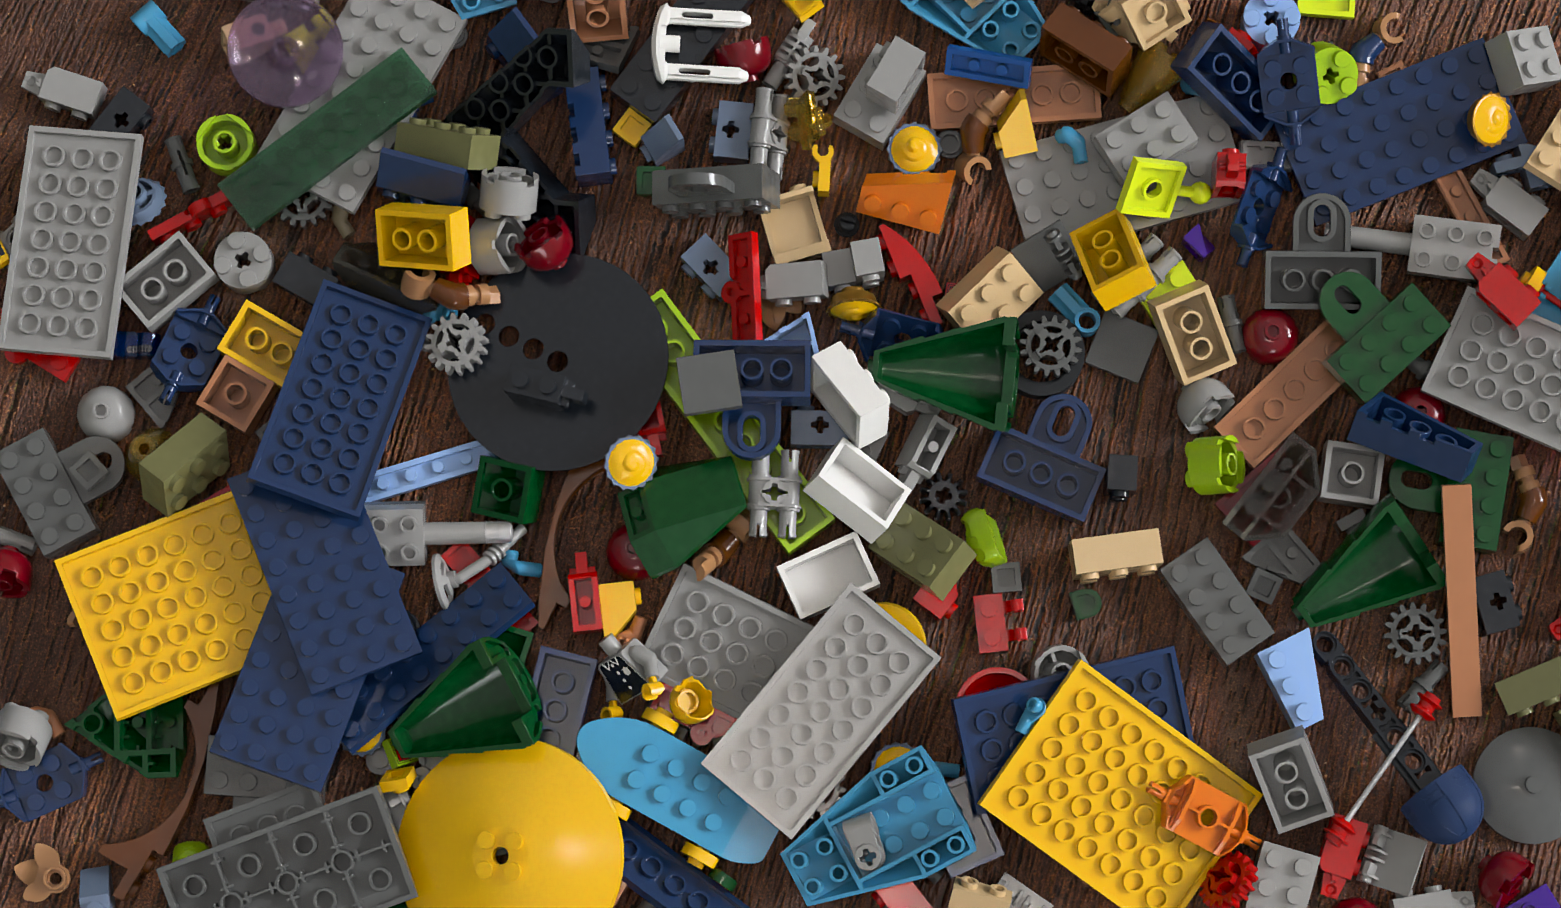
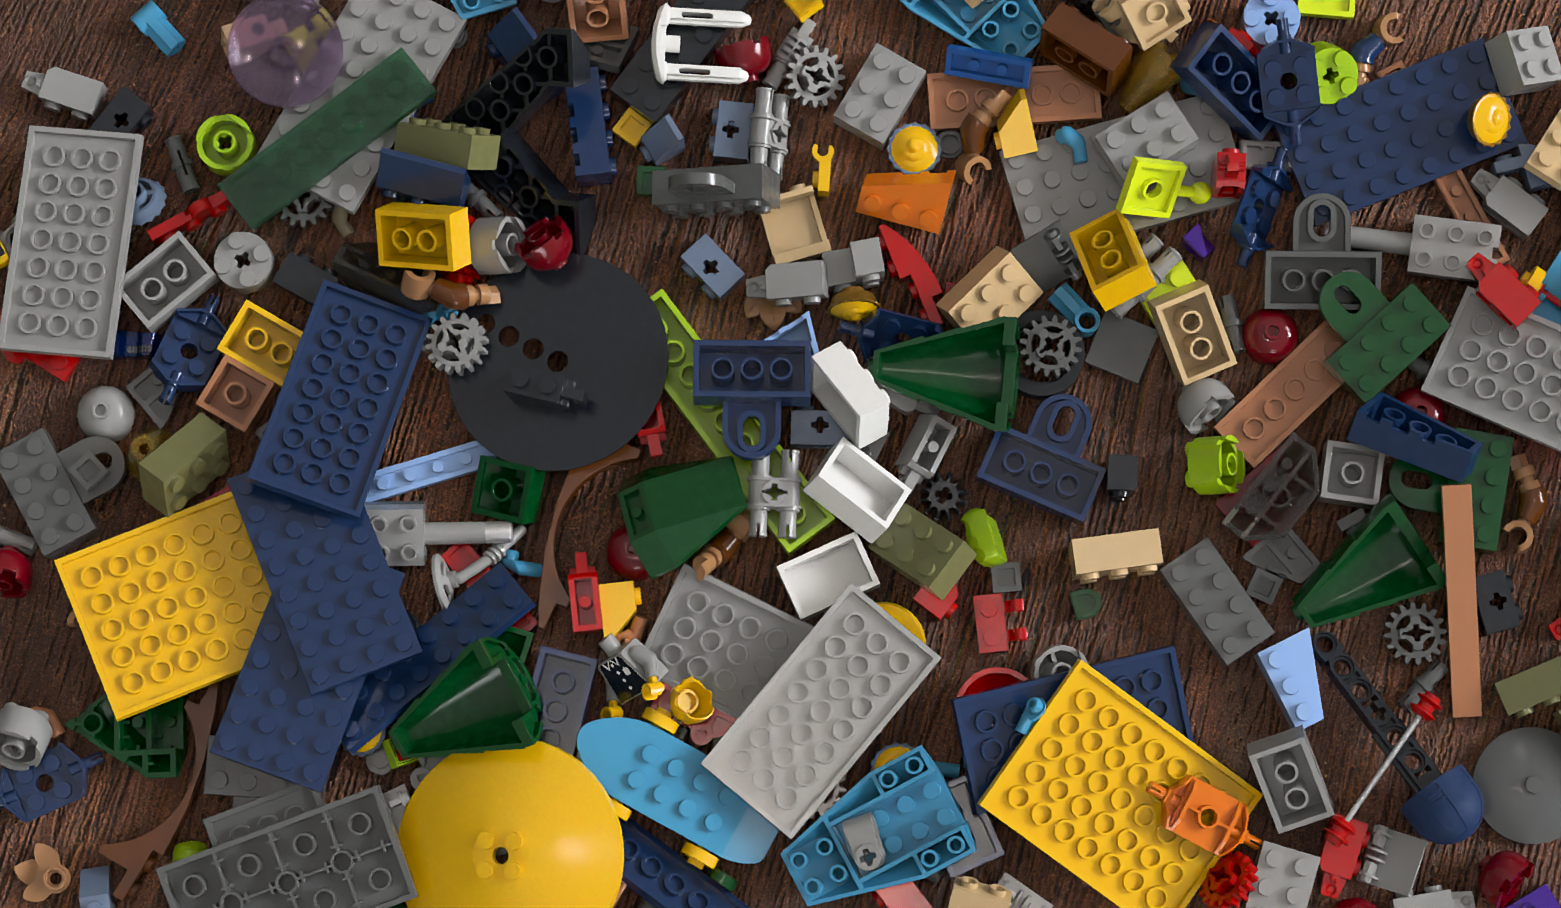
yellow plate [379,766,417,794] -> none
light grey brick [479,166,539,221] -> none
yellow piece [604,435,659,491] -> none
dark grey tile [676,349,743,417] -> none
red hinge [721,231,763,340] -> none
clear yellow hips [784,91,833,150] -> none
black piece [834,212,860,238] -> none
light grey brick [864,36,926,115] -> none

